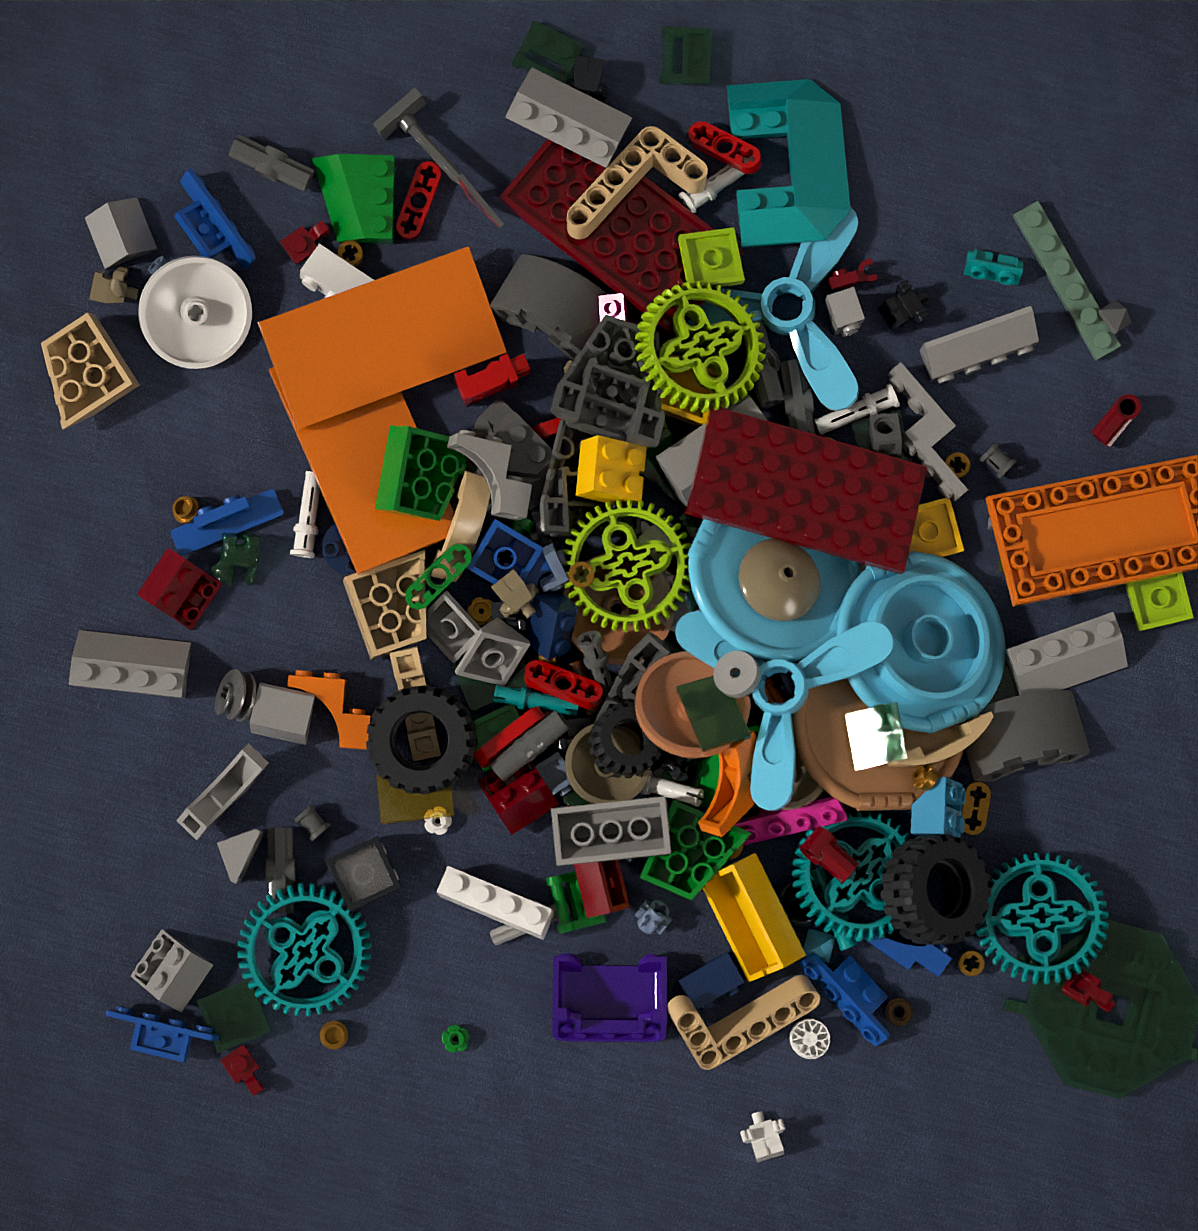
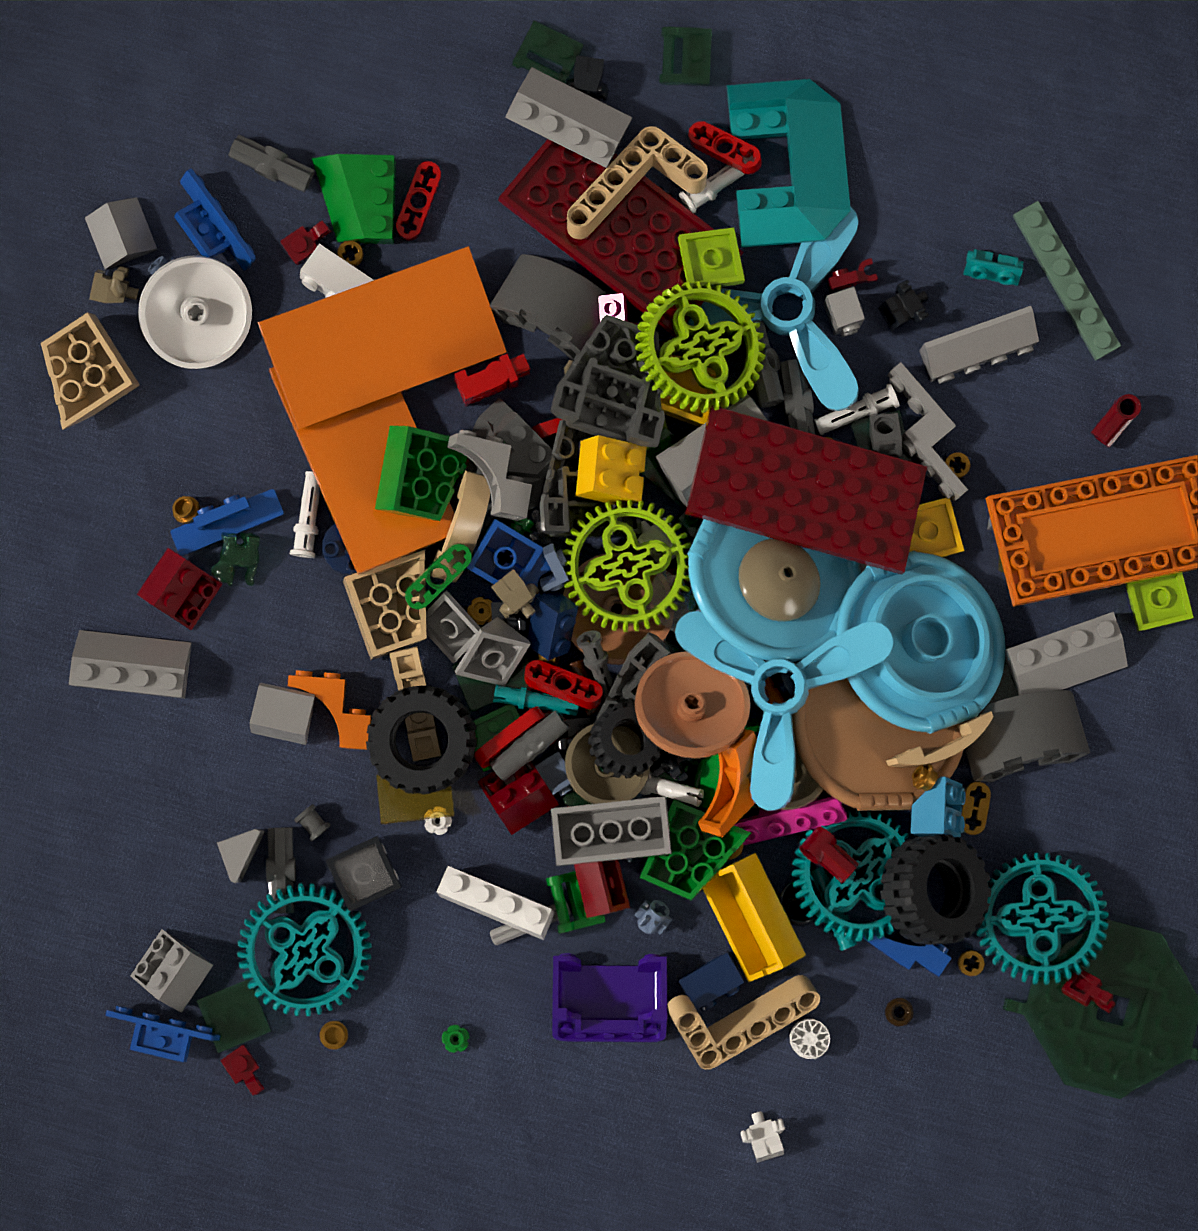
light grey arch [177,743,269,840] -> none
flat silver piece [215,669,256,723] -> none
dark grey piece [373,88,504,228] -> none
pearl gold bush [568,562,594,588] -> none
clear green piece [676,676,751,752] -> none
light grey piece [713,651,761,698] -> none
blue bracket [799,952,890,1046] -> none
medium azure slope [803,928,836,963] -> none
hinge [845,702,908,770] -> none
dark grey bush [979,442,1016,479] -> none
dark grey slope [1098,300,1131,335] -> none

